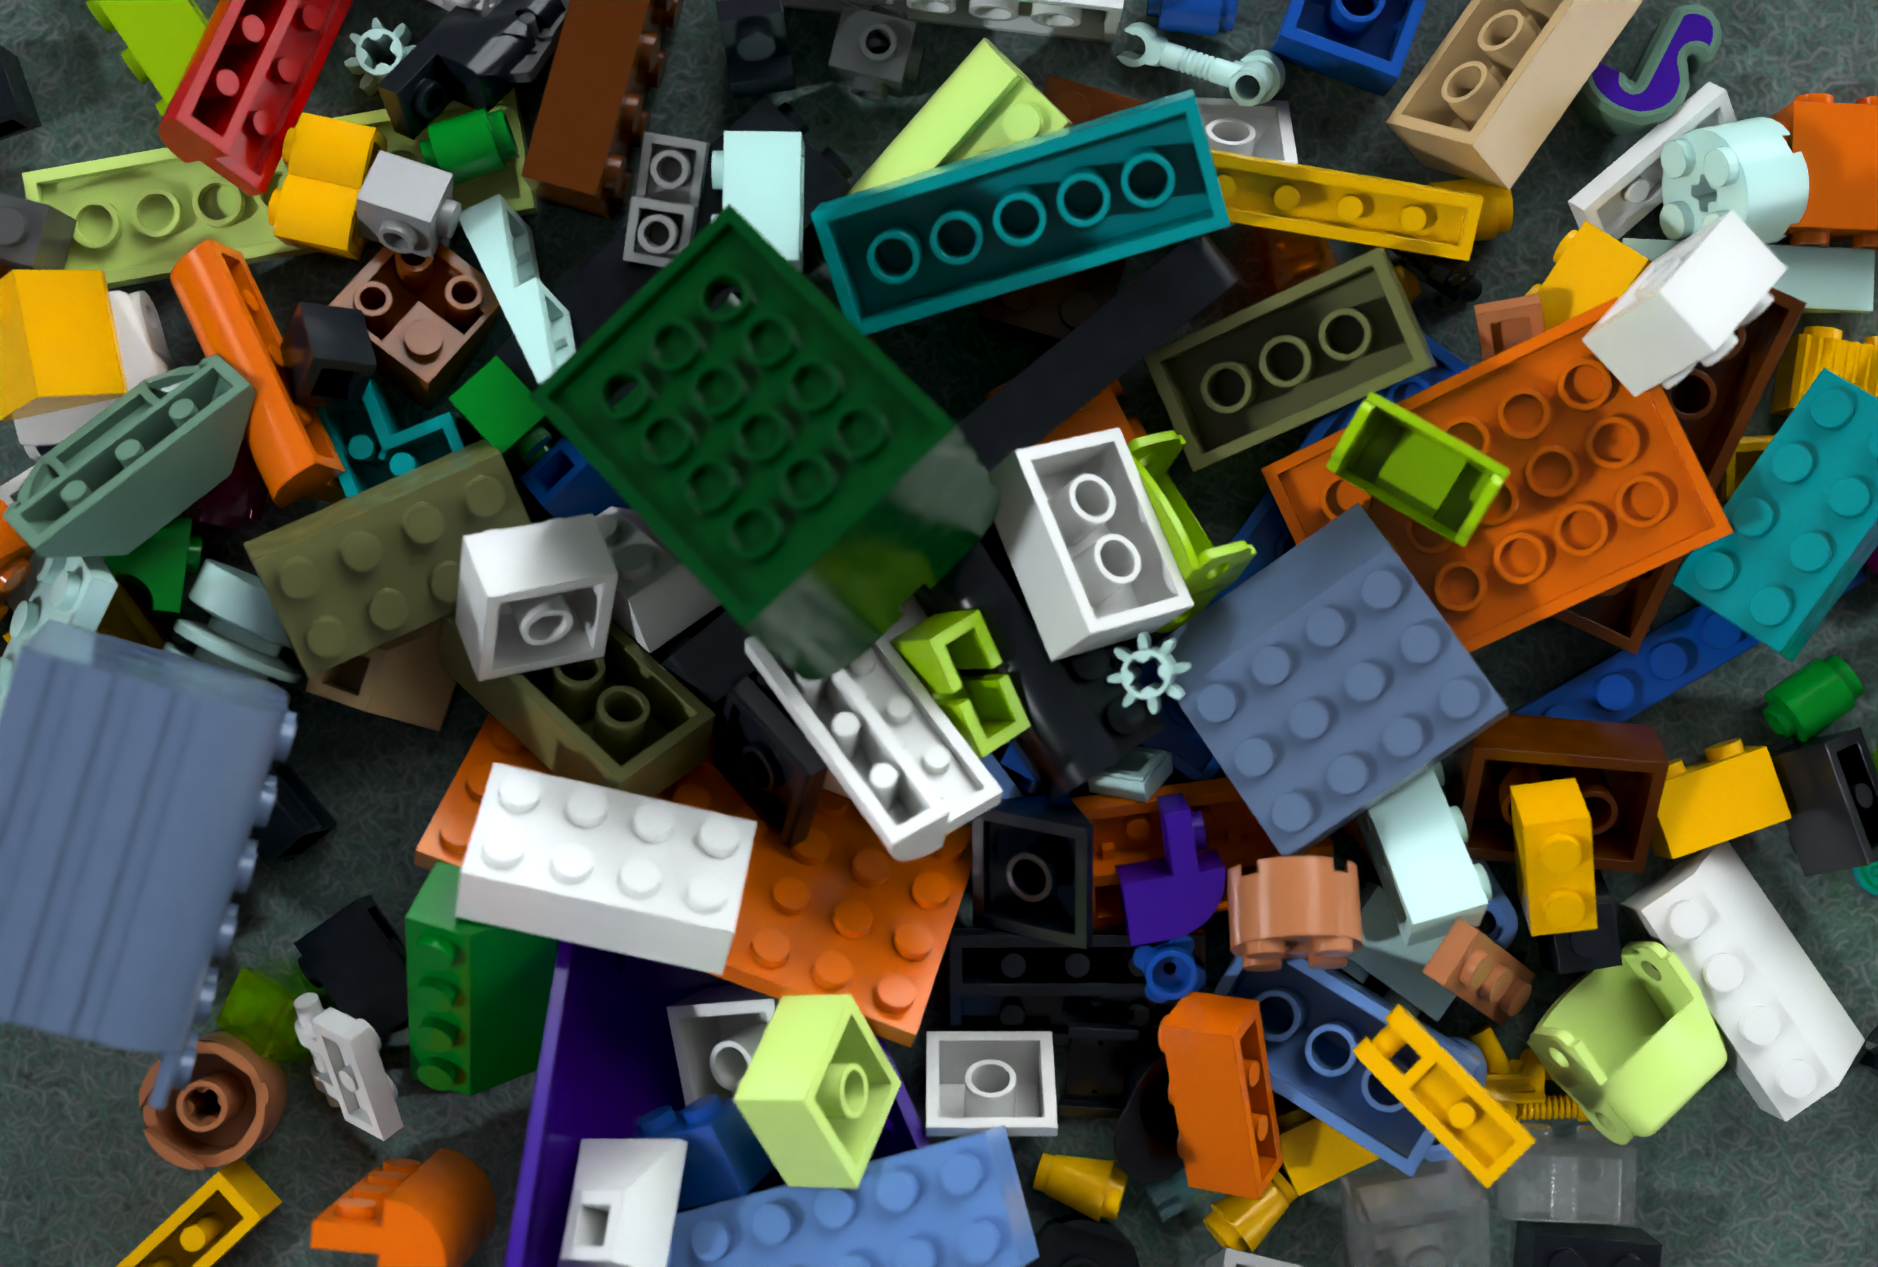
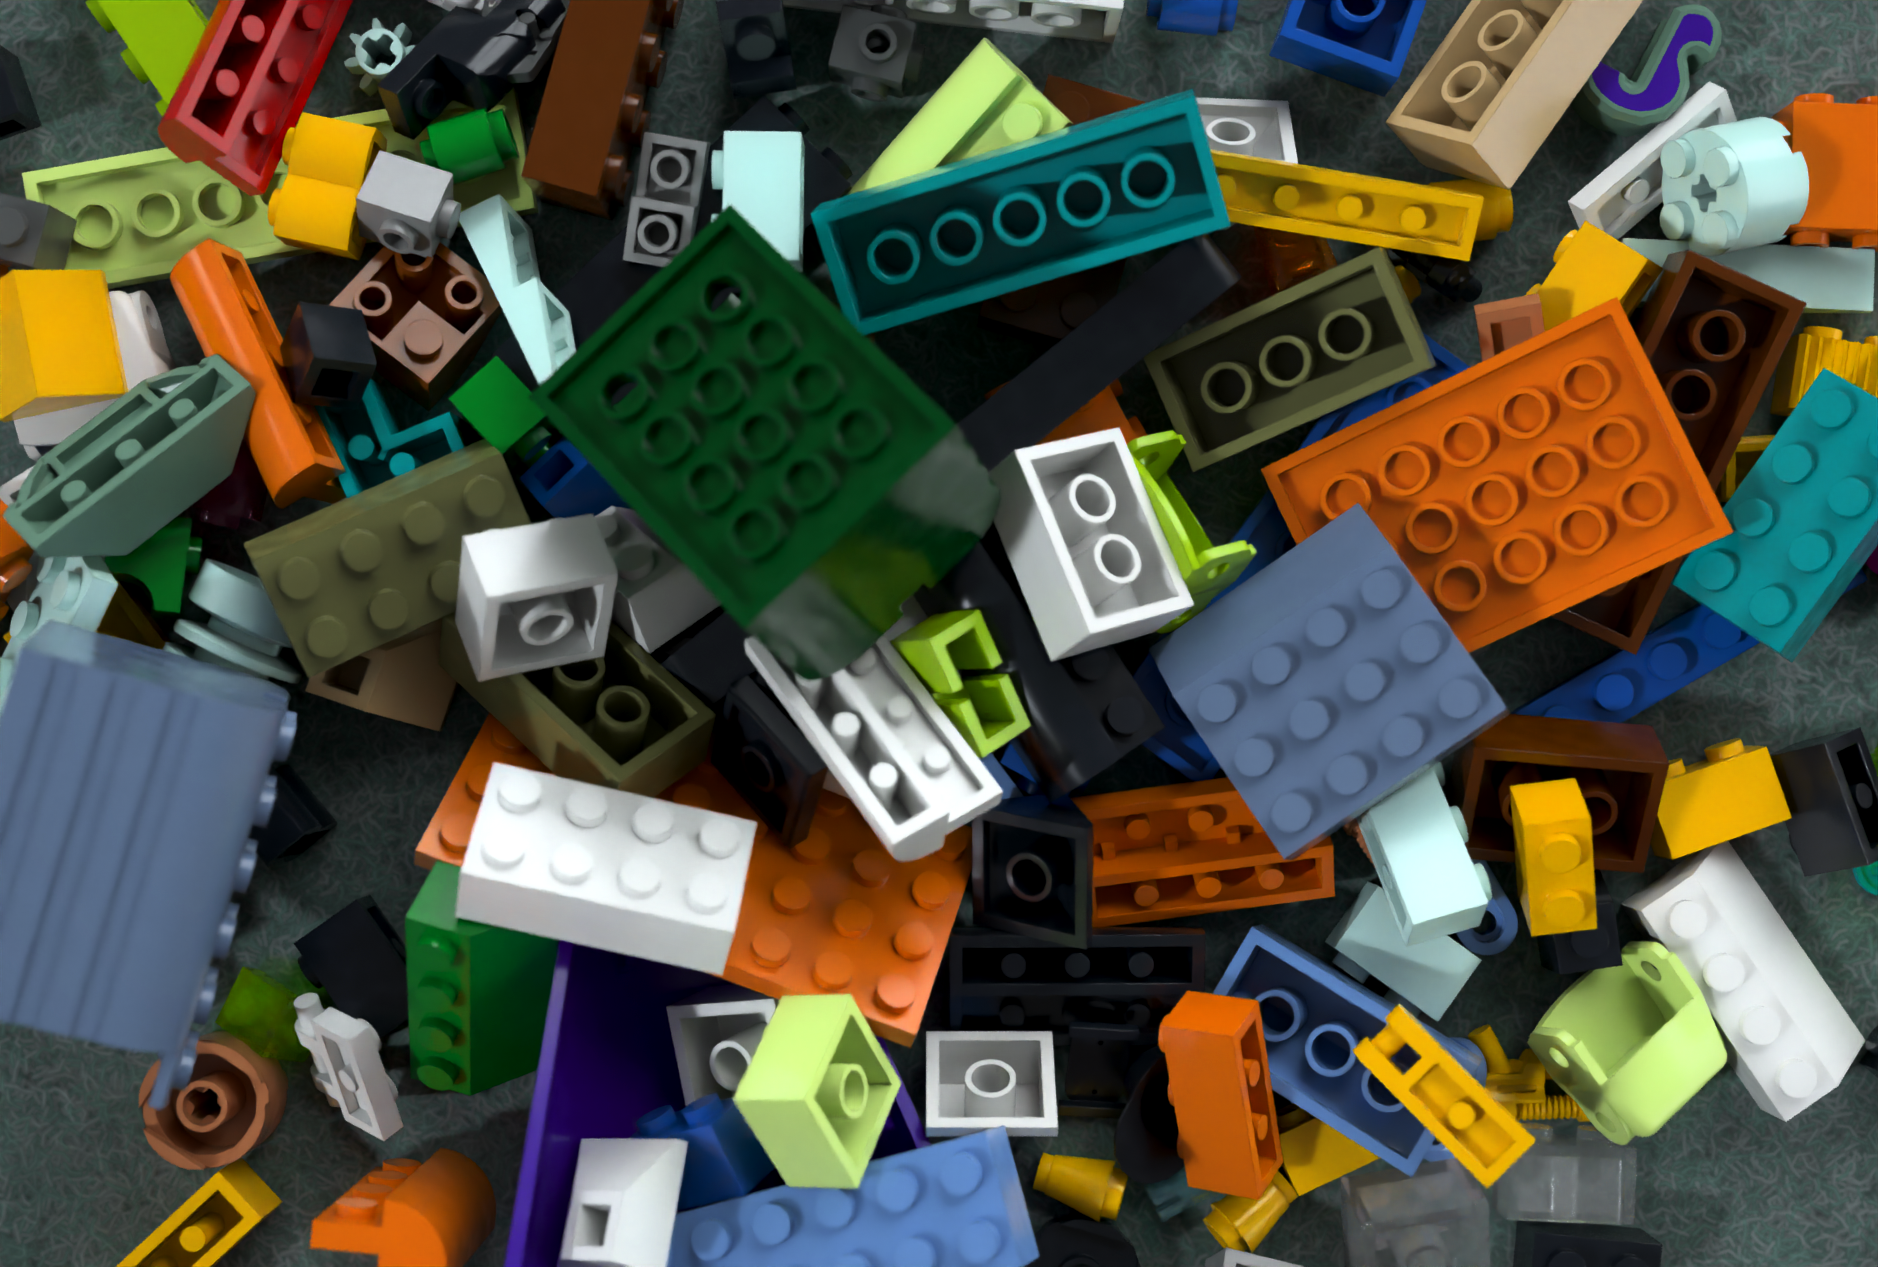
light aqua tile [1088,746,1173,802] -> none
light aqua gear [1107,631,1192,714] -> none
dark purple brick [1115,793,1226,946] -> none
light aqua brick [1117,22,1286,107] -> none
blue plate [1133,934,1206,1003] -> none
nougat brick [1226,856,1363,972] -> none
lime piece [1325,391,1511,548] -> none
nougat plate [1422,917,1536,1026] -> none
white brick [1581,210,1787,397] -> none
green brick [1763,654,1864,743] -> none

